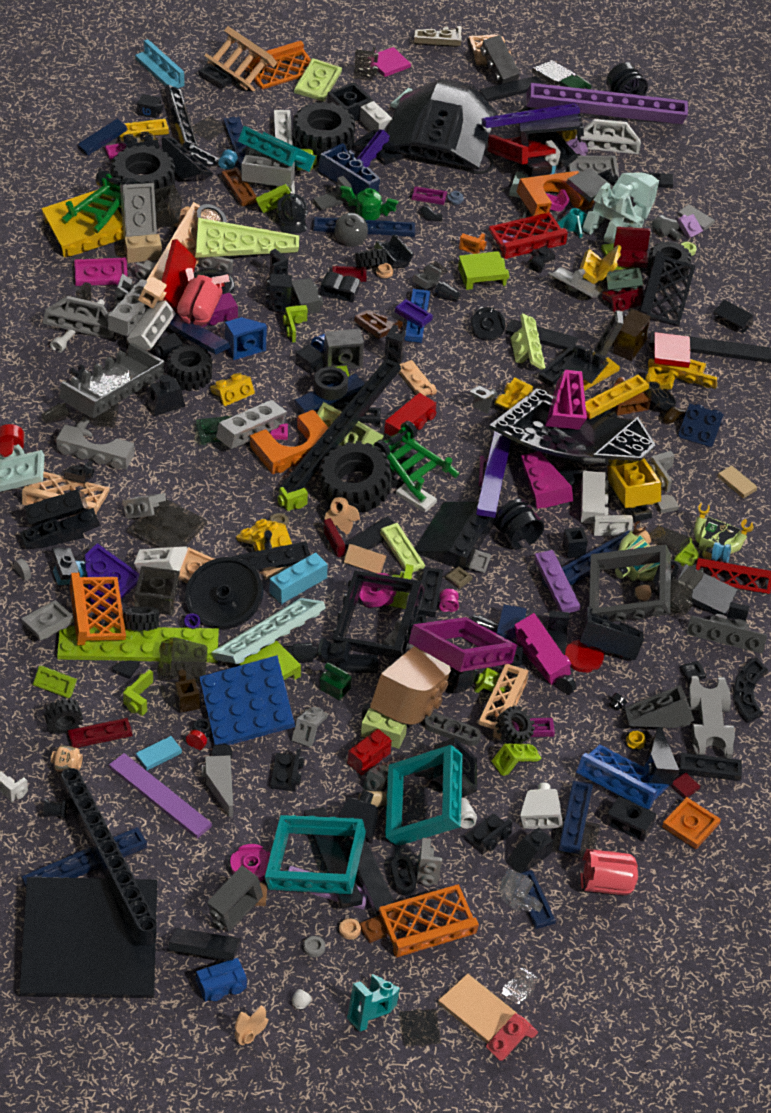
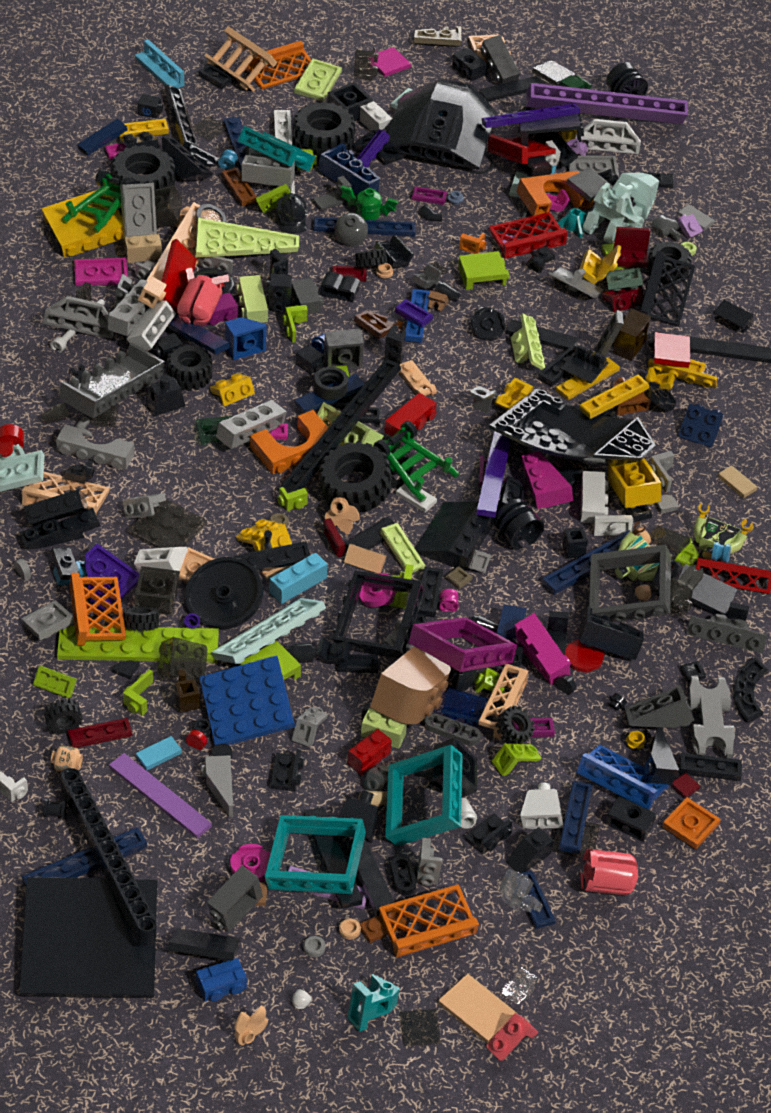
dark green brick [319,662,352,701] -> none
medium lavender plate [534,550,580,613] -> none
dark pink wedge [545,370,587,429] -> none
dark brown arm [662,407,687,425] -> none
none -> yellowish green brick [236,275,268,322]
none -> medium nougat tile [428,290,449,312]
none -> clear blue bracket [441,688,488,725]
none -> black brick [452,48,487,81]
none -> black bracket [496,475,527,512]

